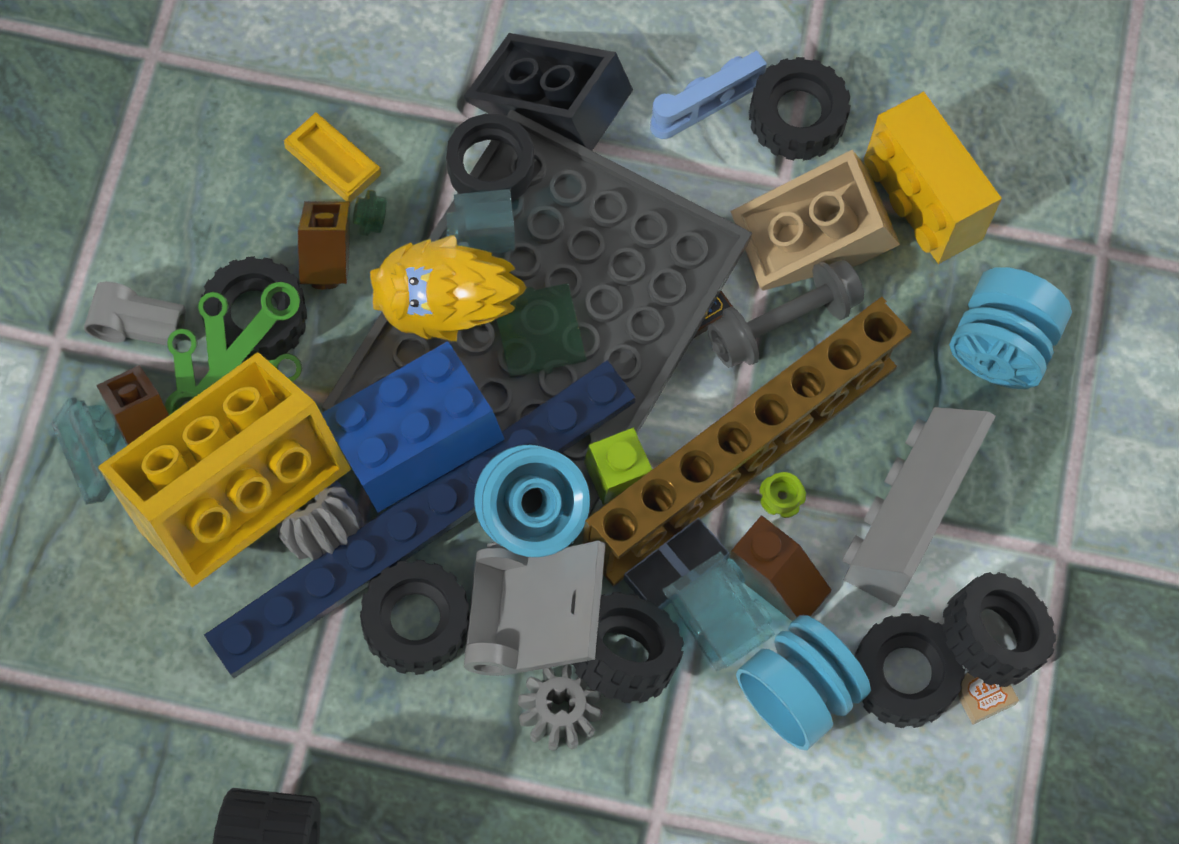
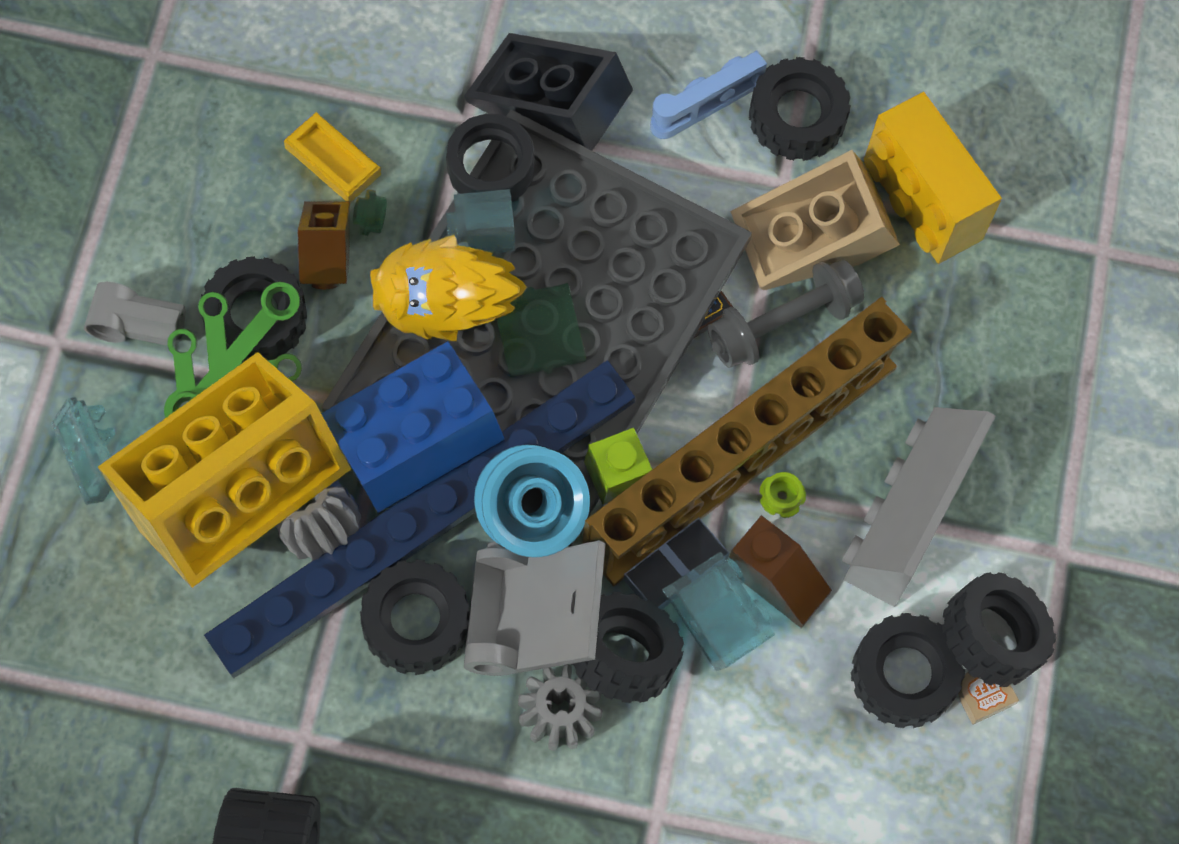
reddish brown slope [96,365,169,445] -> none
medium azure wheel [736,615,871,751] -> none
medium azure wheel [949,267,1072,389] -> none

